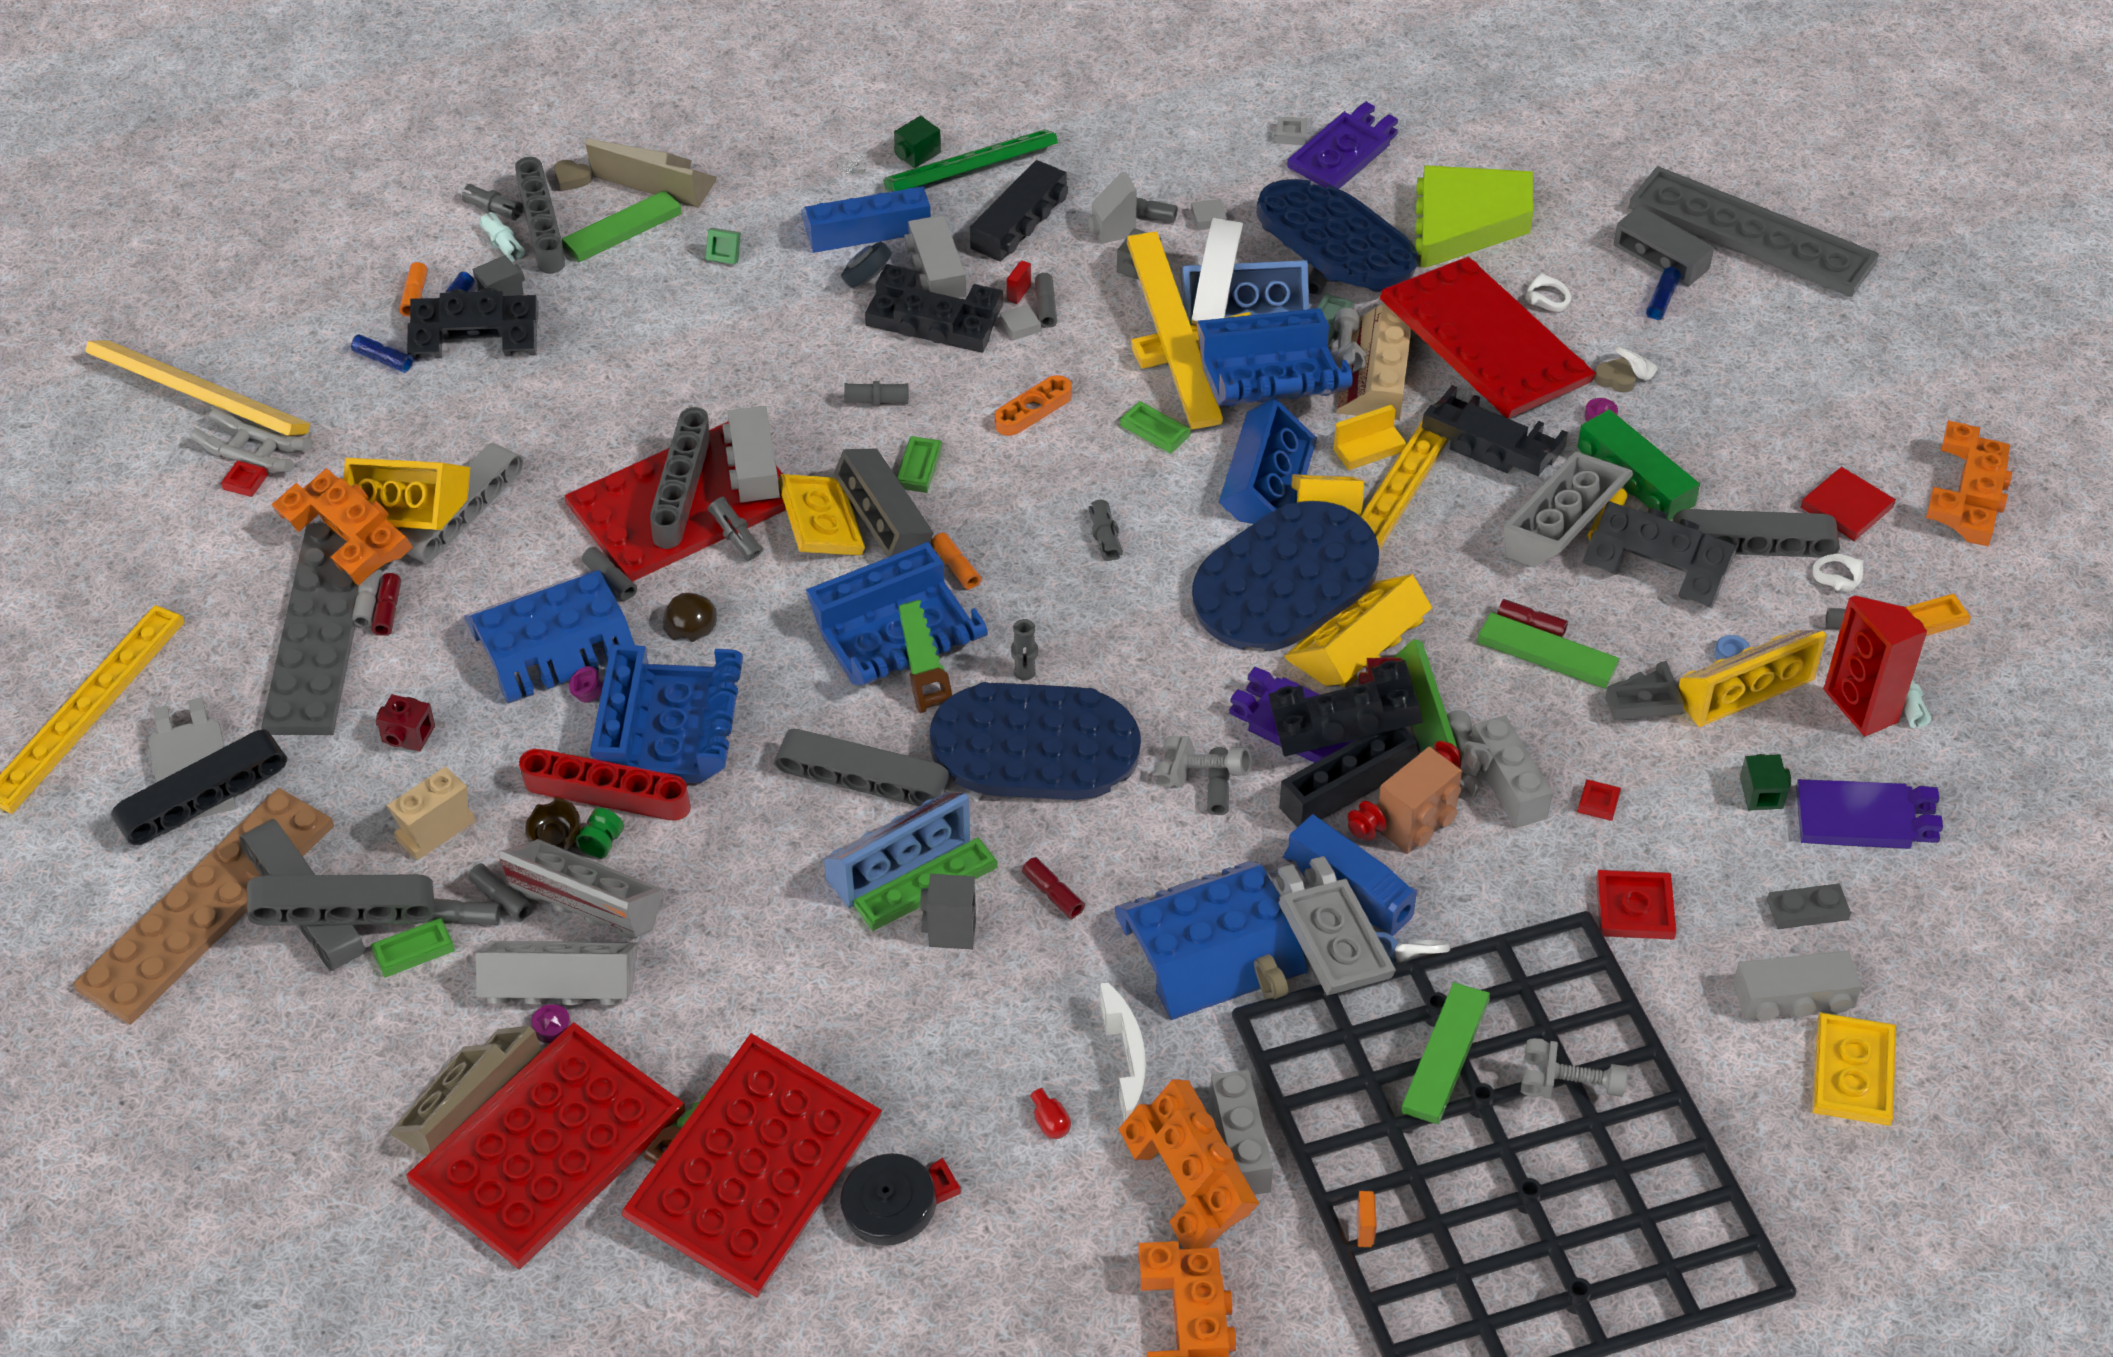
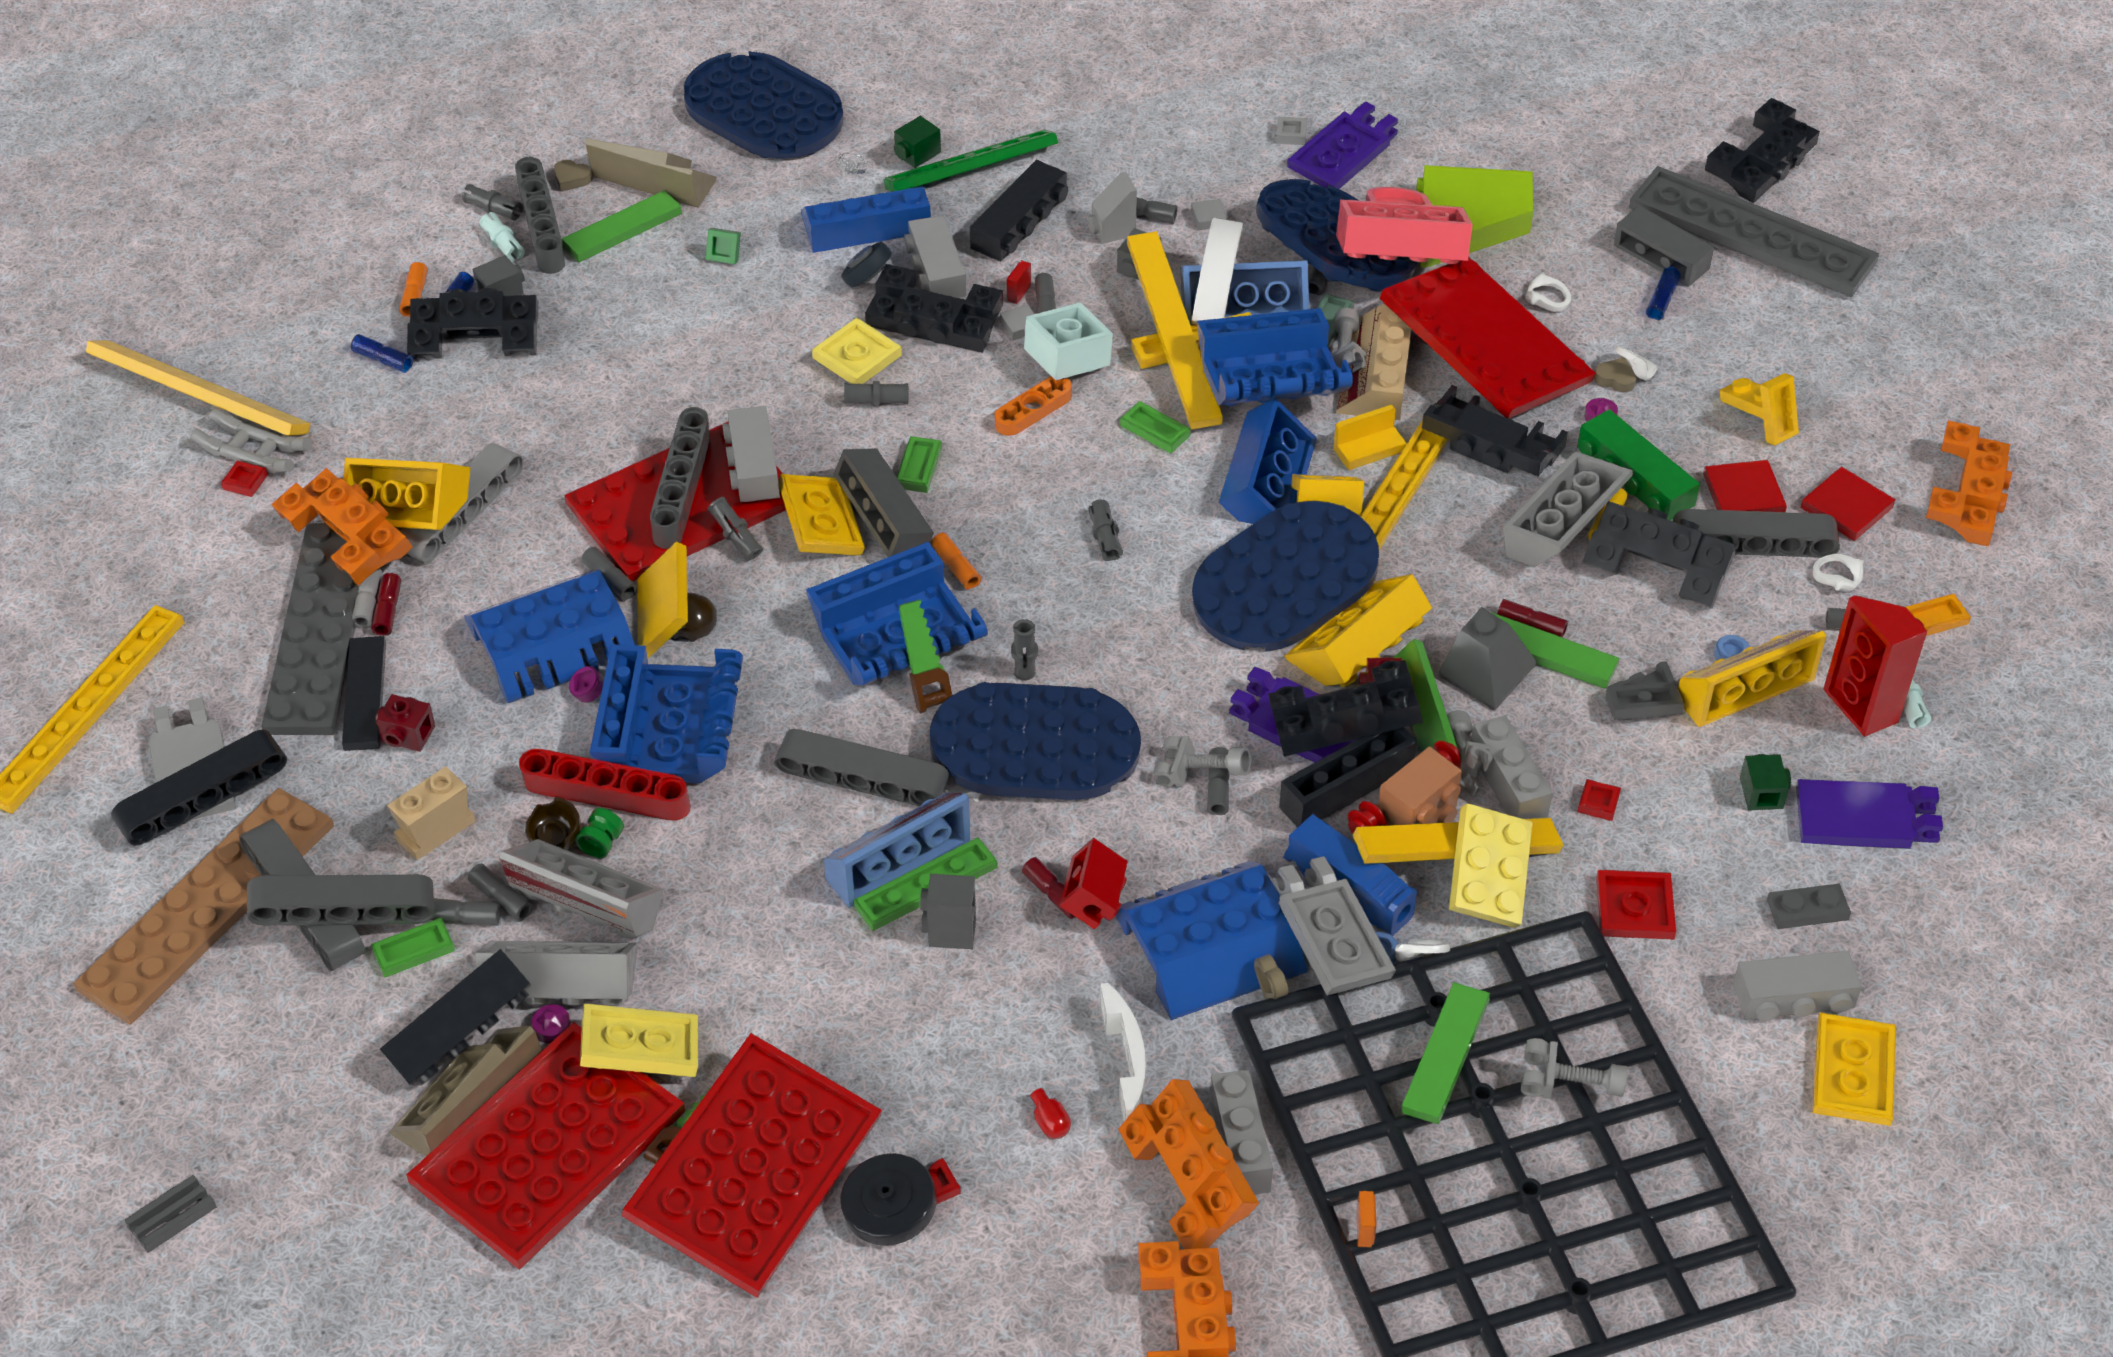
none -> dark grey tile [125,1175,217,1253]
none -> black tile [342,636,386,751]
none -> black brick [380,949,531,1086]
none -> light yellow plate [580,1004,698,1077]
none -> yellow tile [637,541,688,658]
none -> dark blue plate [684,51,843,159]
none -> light yellow plate [812,317,902,384]
none -> light aqua brick [1024,302,1113,380]
none -> red brick [1059,837,1128,930]
none -> coral brick [1336,187,1473,264]
none -> yellow tile [1353,818,1564,864]
none -> dark grey slope [1439,607,1536,711]
none -> light yellow plate [1449,803,1533,928]
none -> red tile [1703,460,1787,512]
none -> black bracket [1705,98,1820,203]
none -> yellow bracket [1719,373,1799,446]

